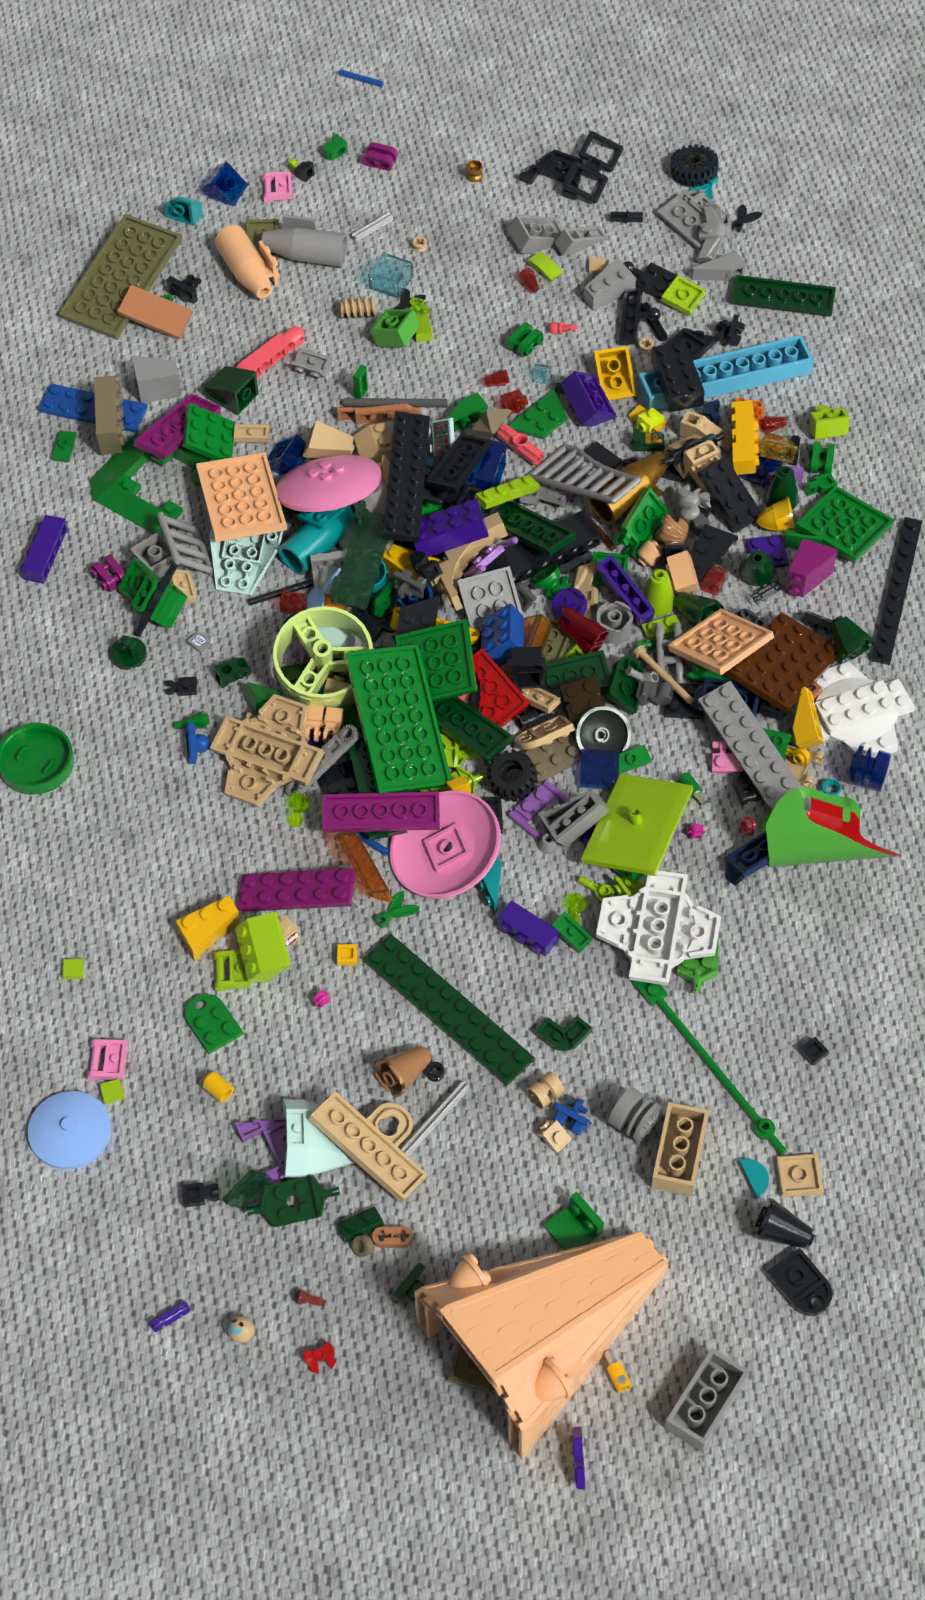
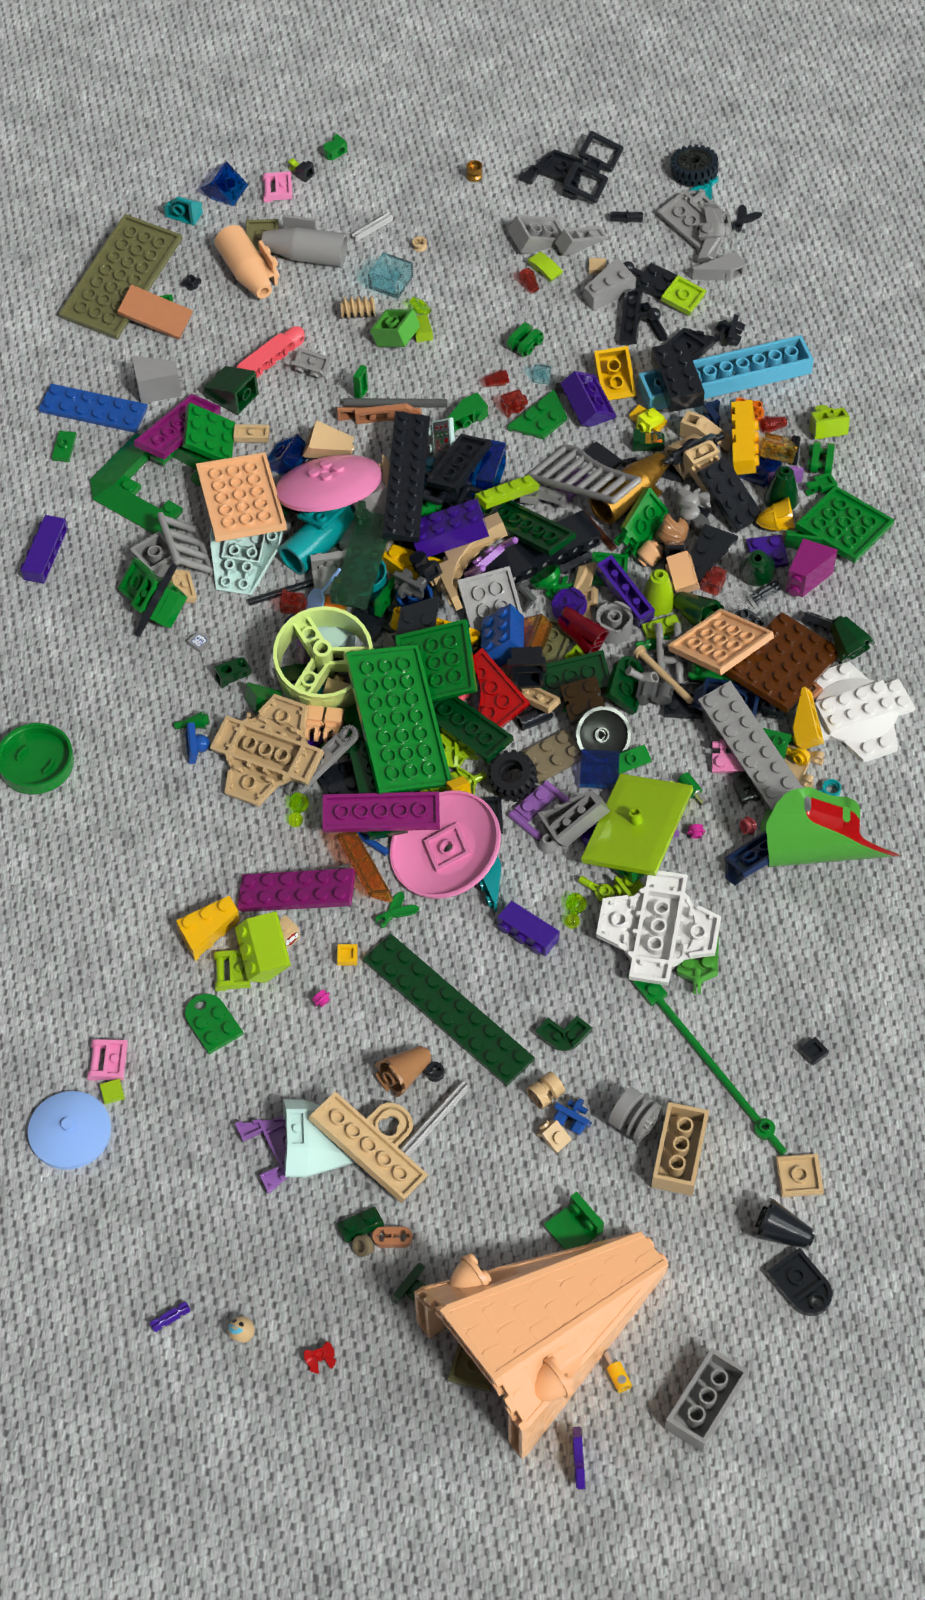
lime tile [63,958,84,980] -> none
magenta brick [90,554,125,592] -> none
dark tan brick [94,376,125,455] -> none
dark green tile [110,635,147,670] -> none
black plate [165,677,197,696] -> none
black plate [166,276,198,304] -> none
black plate [182,1182,220,1208] -> none
yellow brick [202,1072,234,1103] -> none
clear green plate [222,1169,273,1209] -> none
dark green plate [246,1175,340,1228] -> none
clear red piece [293,1289,326,1306] -> none
blue bar [339,69,384,87] -> none
tan wedge [353,420,392,474] -> none
magenta brick [362,142,398,171] -> none
black piece [394,288,426,309] -> none
dark tan slope [471,409,512,440] -> none
coral piece [497,424,544,465] -> none
tan plate [515,714,575,750] -> none
coral bar [548,322,579,334] -> none
green plate [551,911,593,953] -> none
tan bush [639,338,654,354] -> none
dark green plate [731,275,836,317] -> none
teal tile [739,1159,769,1199] -> none
clear blue wheel [849,744,892,792] -> none
black plate [872,517,923,665] -> none

